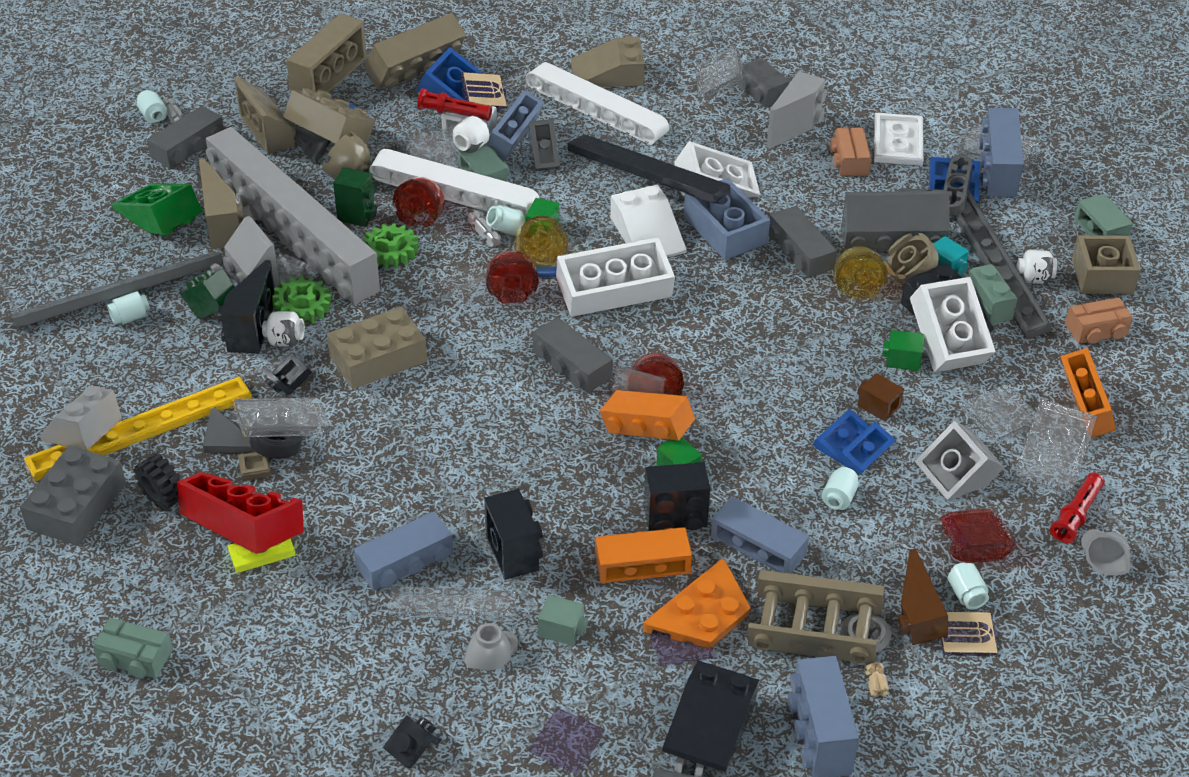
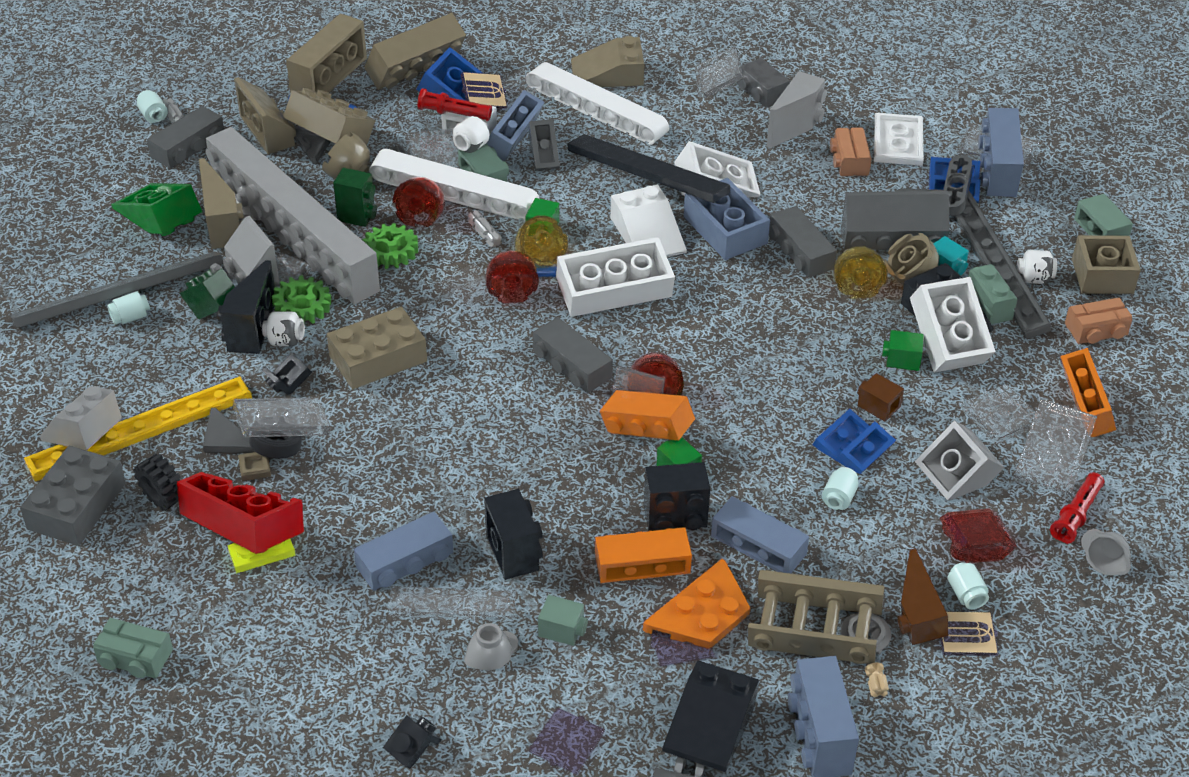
light aqua brick [486,205,525,236] -> none

